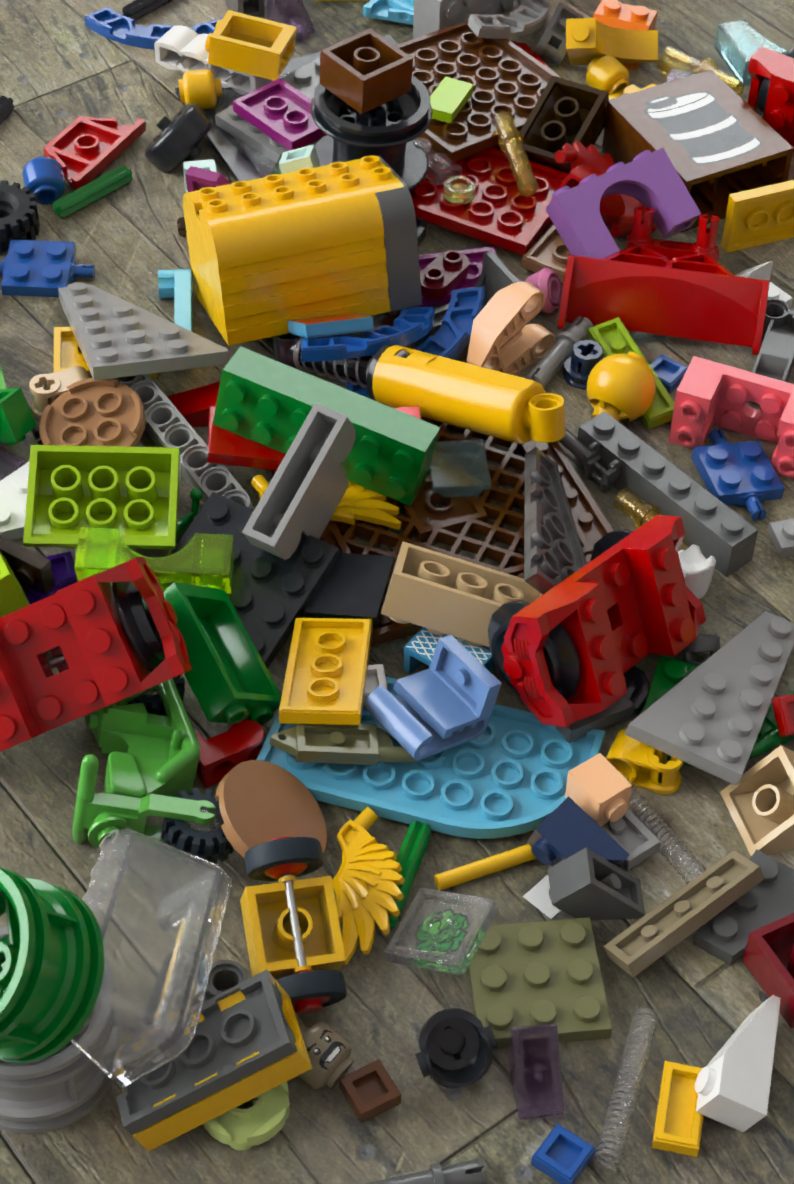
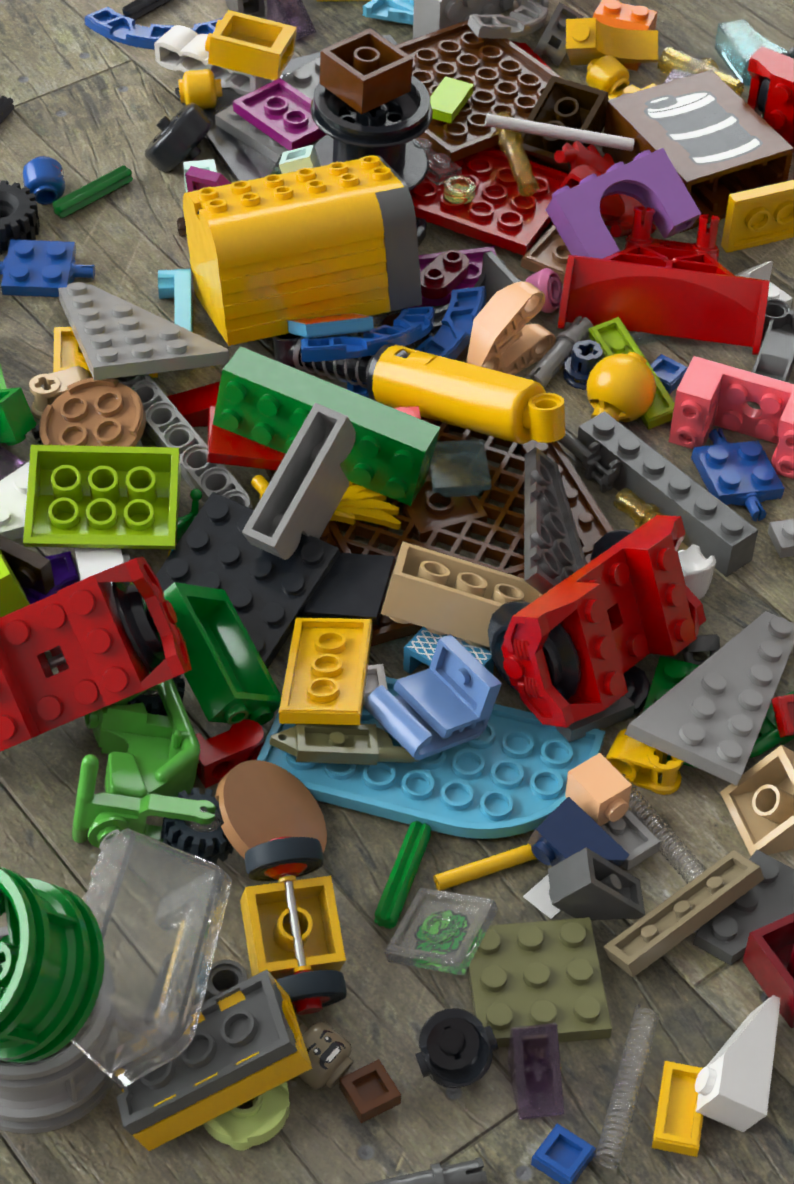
red wing [43,116,146,190] -> none
clear neon green arch [74,527,235,594] -> none
yellow animal [332,807,405,965] -> none
none -> white axle [485,113,634,151]

